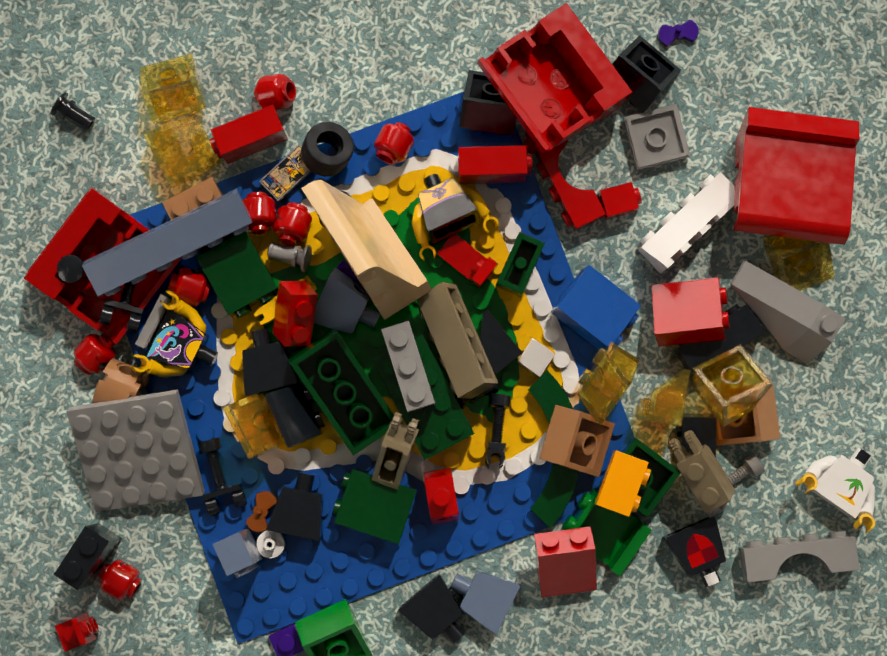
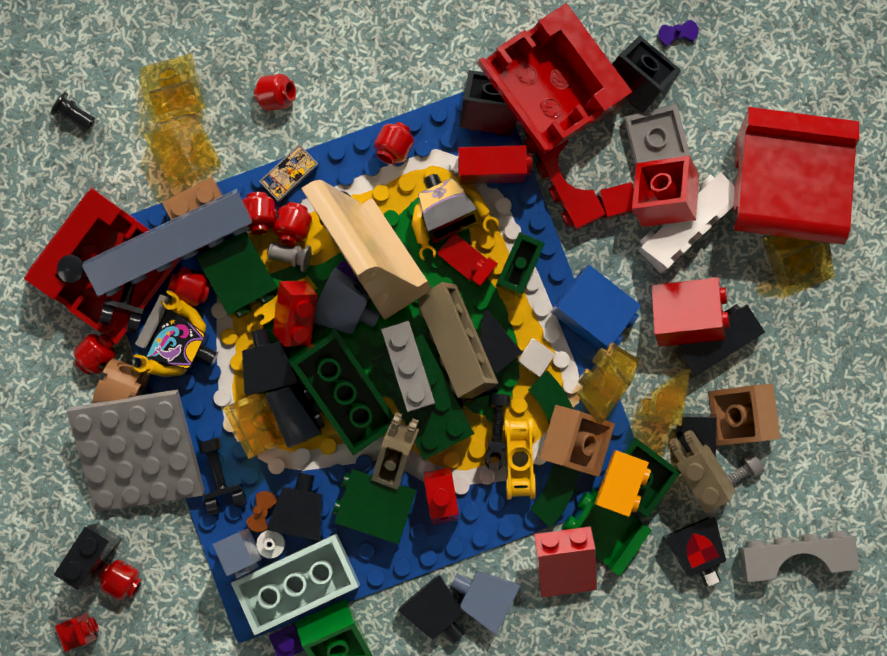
red brick [209,104,288,164] -> none
black tyre [301,122,354,177] -> none
clear yellow slope [693,345,772,427] -> none
light grey wedge [730,260,846,364] -> none
white torso [795,448,875,534] -> none
none -> light aqua brick [231,533,360,635]
none -> yellow piece [504,418,535,500]
none -> red brick [632,155,699,227]

